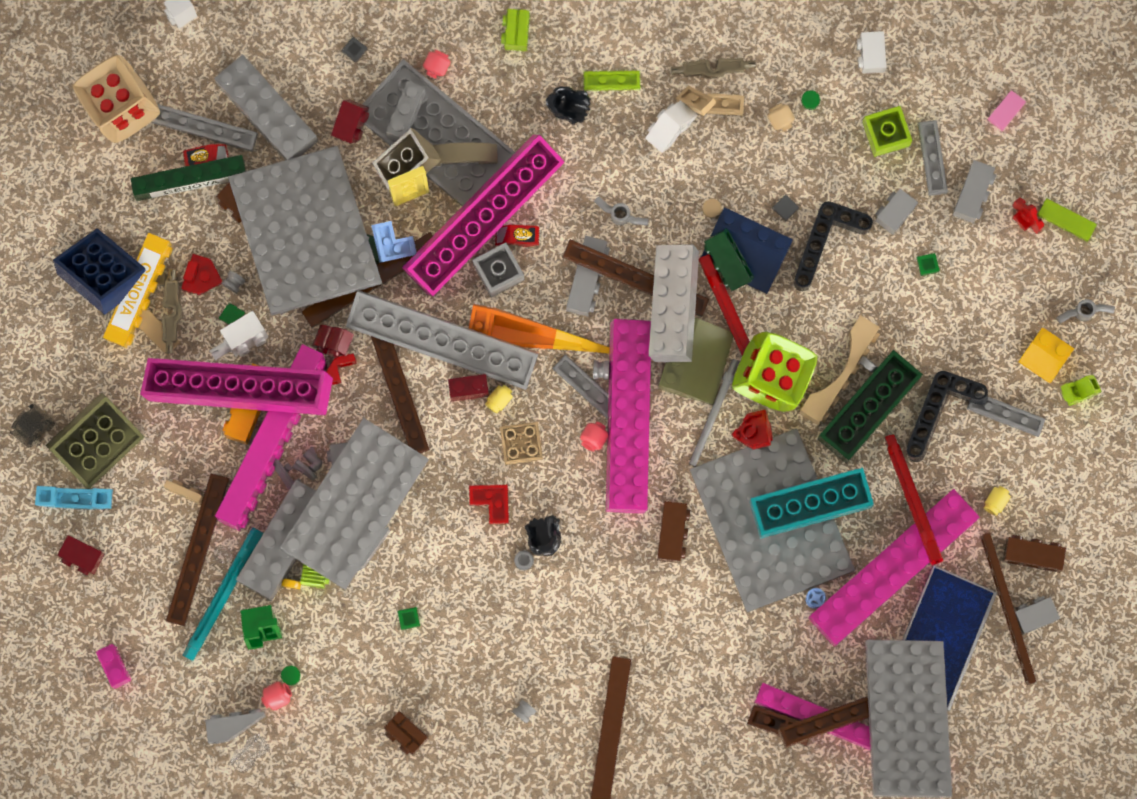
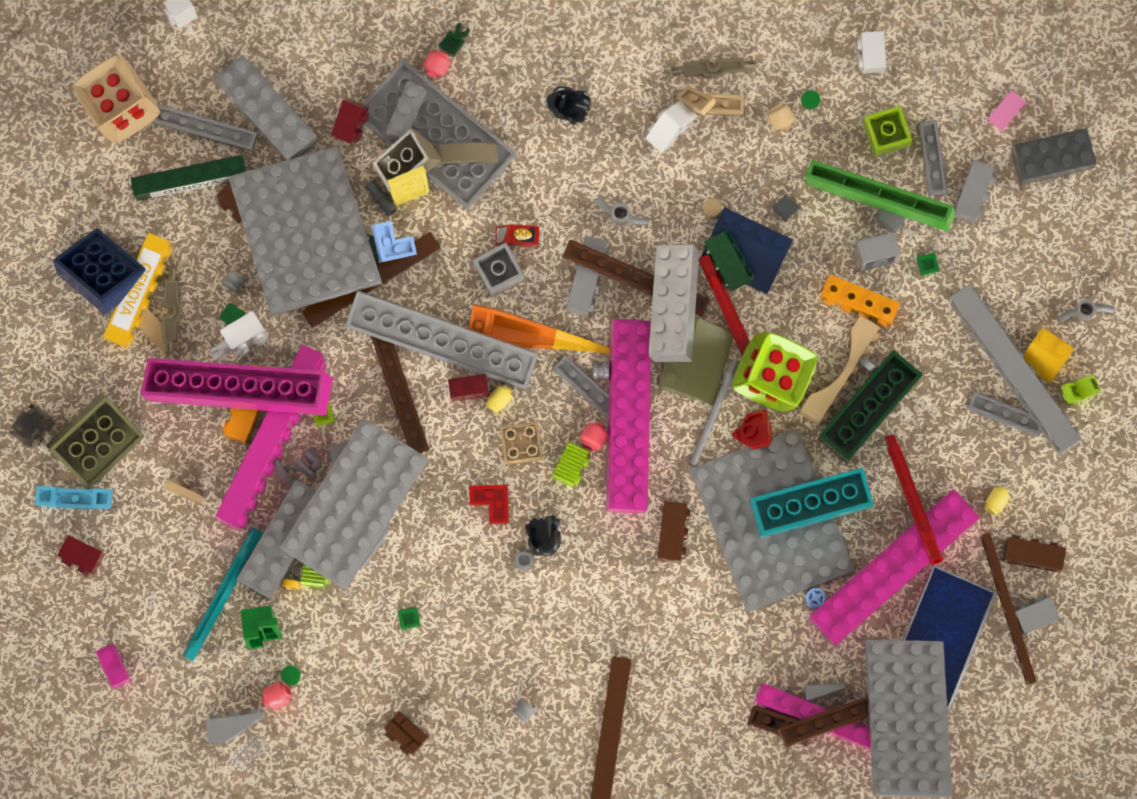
reddish brown tile [166,473,230,626] -> none
red plate [181,254,222,296] -> none
slope [183,144,228,166] -> none
dark red brick [312,325,354,358] -> none
red slope [326,353,357,385] -> none
dark grey tile [341,37,368,63] -> none
dark pink brick [402,134,564,296] -> none
lime brick [501,9,530,51] -> none
lime tile [584,70,640,91] -> none
black beam [794,201,873,291] -> none
black beam [907,371,989,462] -> none
red plate [1012,197,1044,234] -> none
lime tile [1038,198,1097,242] -> none
none -> lime tile [313,403,334,427]
none -> dark grey pin [365,179,397,216]
none -> dark green plate [439,22,470,57]
none -> lime brick [552,442,591,488]
none -> light grey slope [804,683,845,702]
none -> bright green brick [805,160,955,232]
none -> light orange brick [820,274,900,328]
none -> light grey brick [854,231,900,272]
none -> light grey brick [949,284,1081,456]
none -> dark grey brick [1011,128,1097,186]

